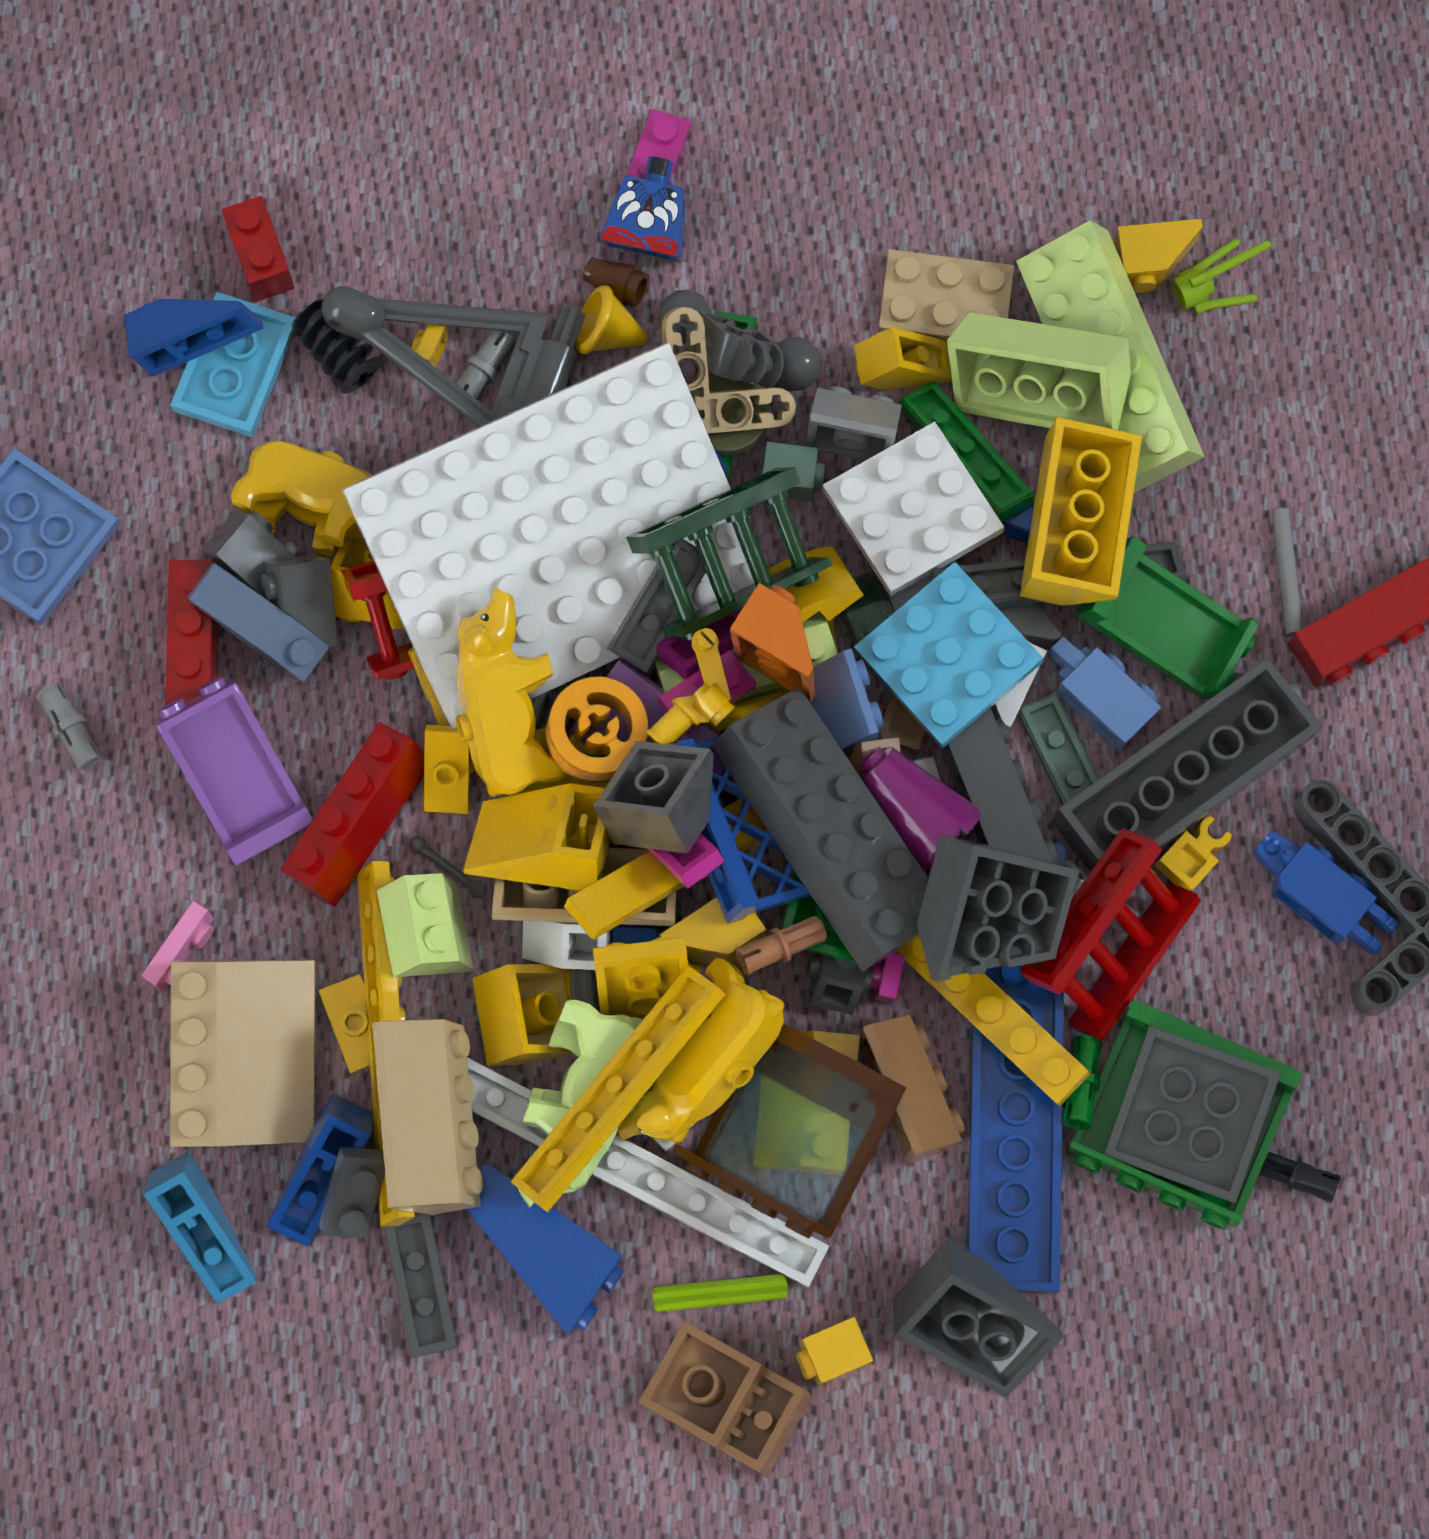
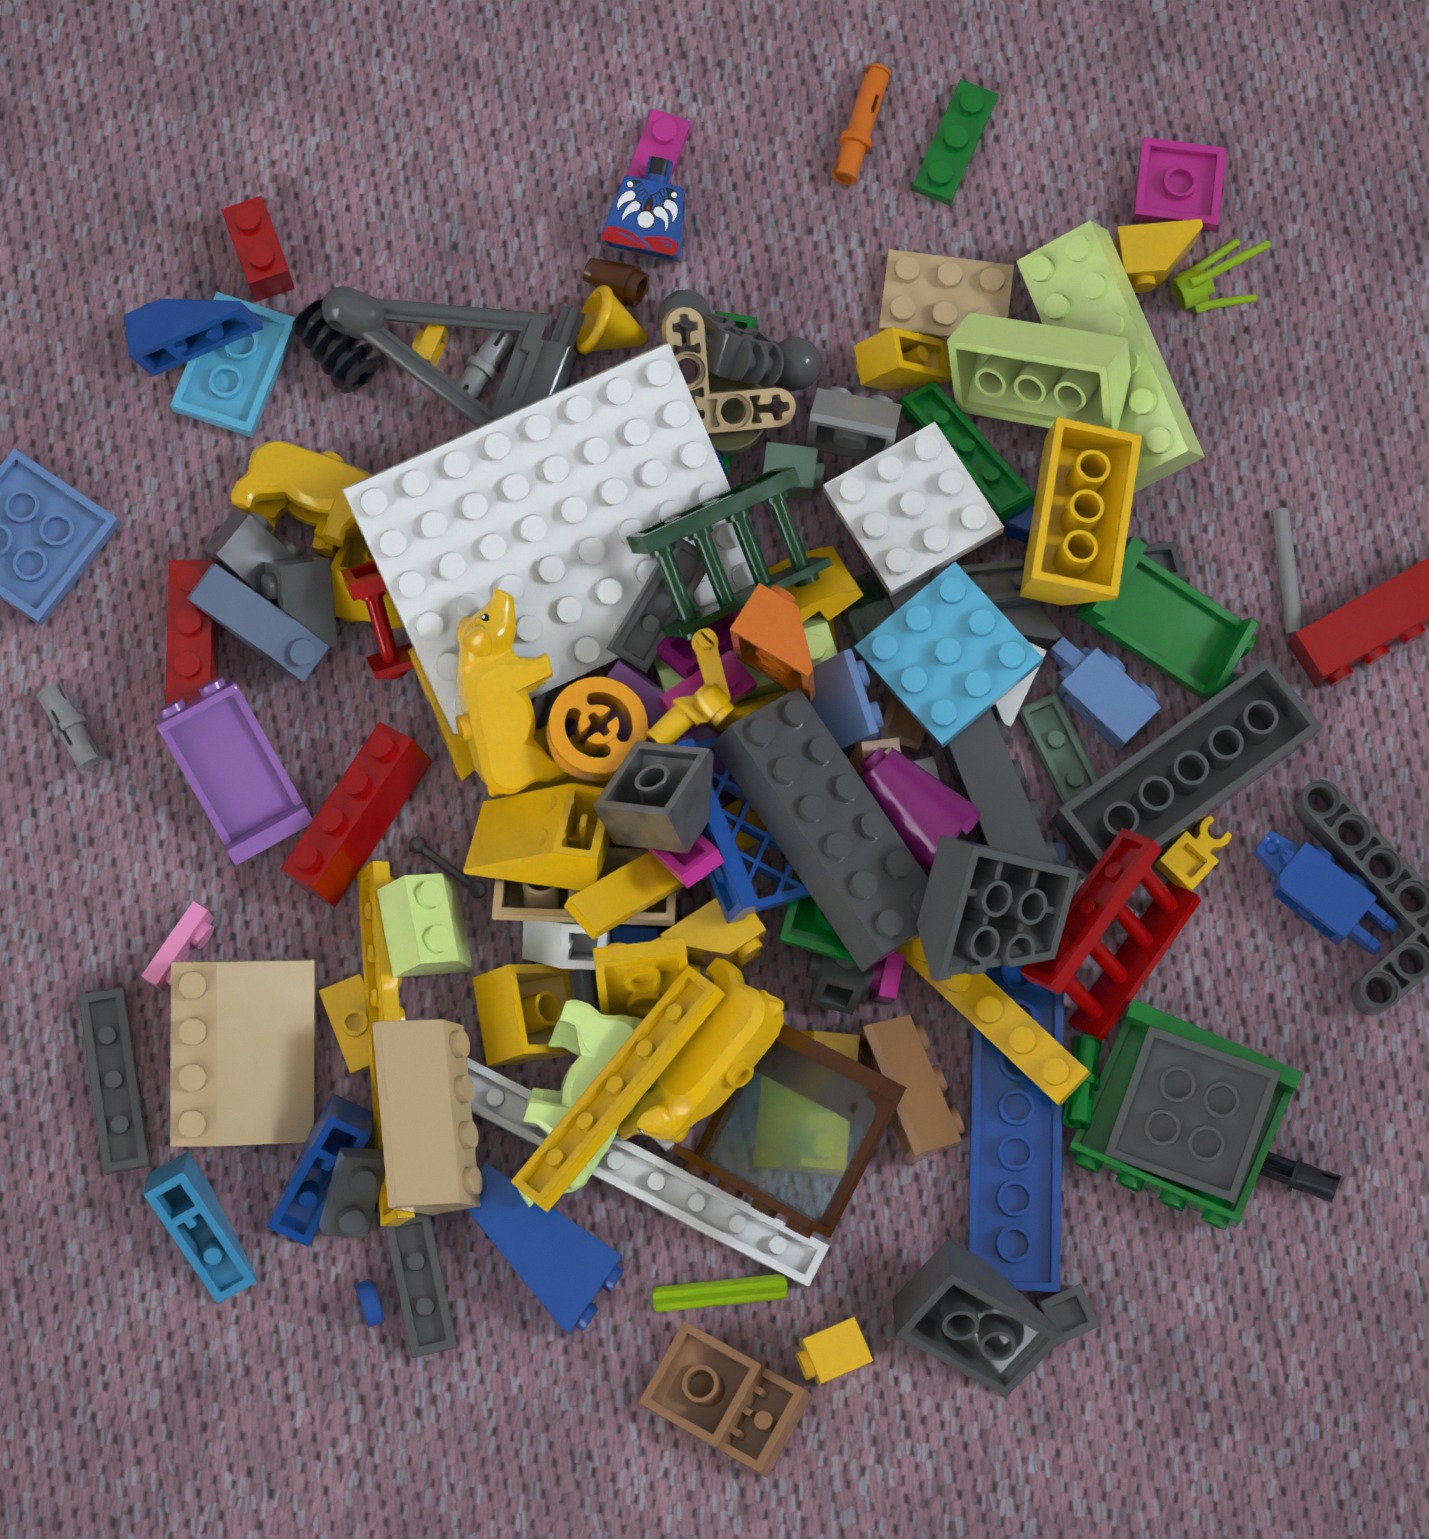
yellow plate [424,724,471,814] -> none
nougat axle [735,916,827,976] -> none
none -> dark grey plate [78,987,152,1175]
none -> blue tile [354,1279,385,1328]
none -> orange pin [831,63,892,186]
none -> green plate [912,79,999,206]
none -> dark grey plate [1037,1283,1100,1346]
none -> dark pink plate [1132,137,1226,232]

